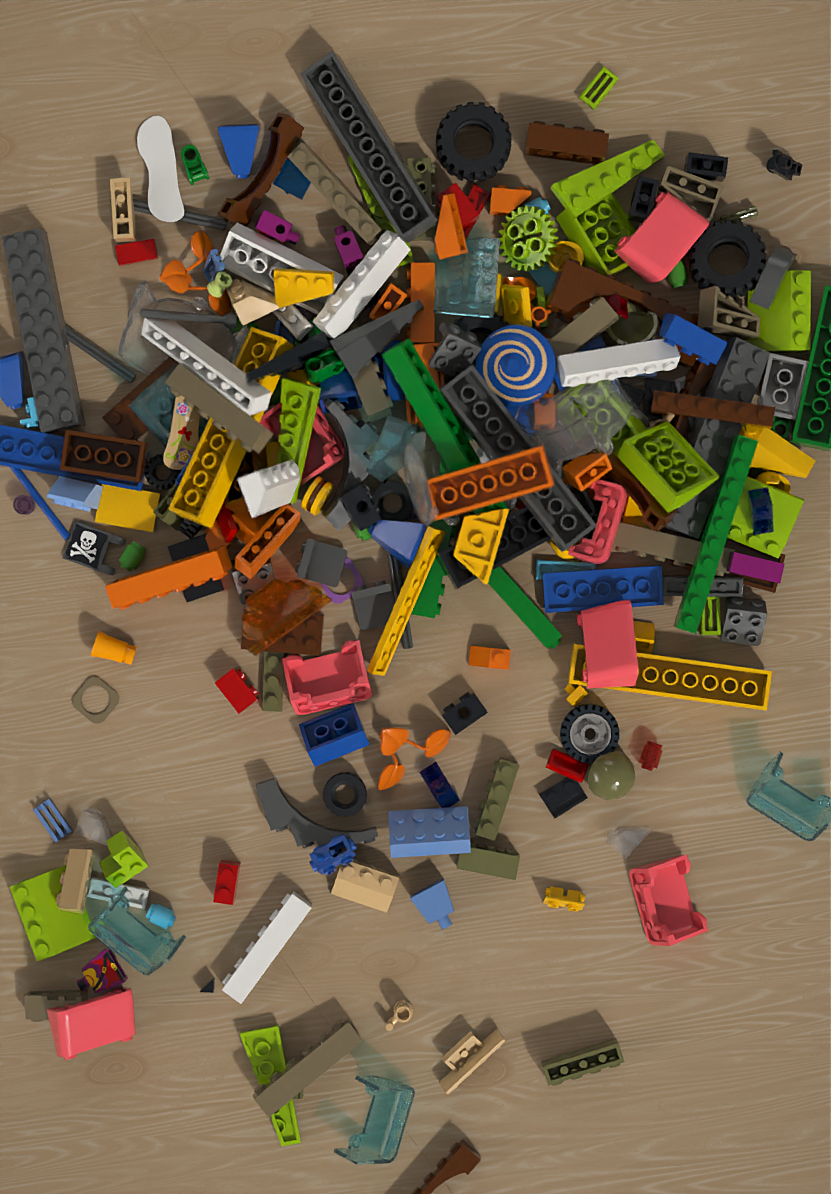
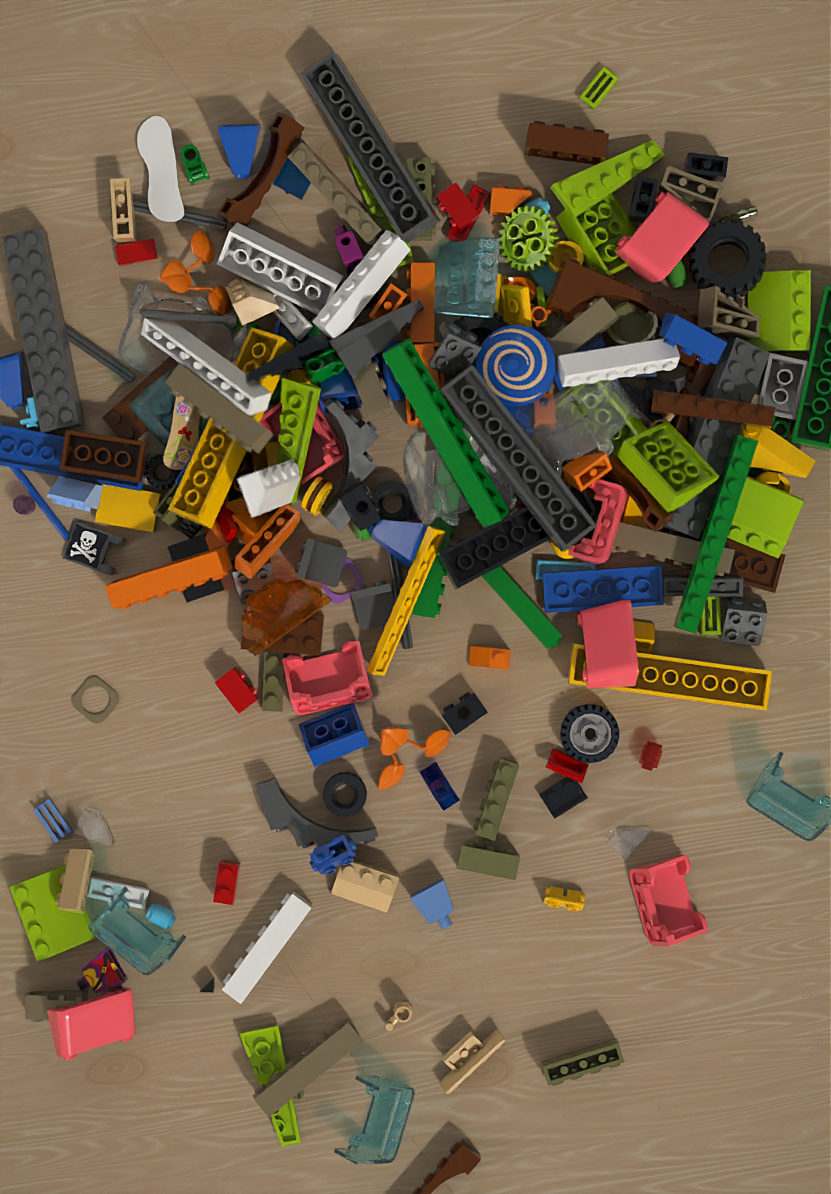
light orange plant [90,630,137,665] -> none
lime brick [99,830,149,888] -> none
bright green brick [119,541,146,571] -> none
medium blue tile [202,248,226,282] -> none
yellowish green bush [207,271,232,297] -> none
magenta torso [254,210,300,245] -> none
yellow wing [274,268,335,308] -> none
clear light blue slope [366,415,425,483] -> none
medium blue brick [388,806,471,858] -> none
orange brick [424,445,555,521] -> none
orange slope [435,193,468,260] -> none
black tyre [436,102,512,183] -> none
yellow wing [453,508,509,584] -> none
yellow tile [564,683,588,708] -> none
olive cylinder [588,751,635,800] -> none
dark red slope [605,294,628,320] -> none
magenta tile [726,552,785,583] -> none
slope [748,487,774,535] -> none
dark grey arch [750,246,797,309] -> none
black hips [766,150,802,181] -> none

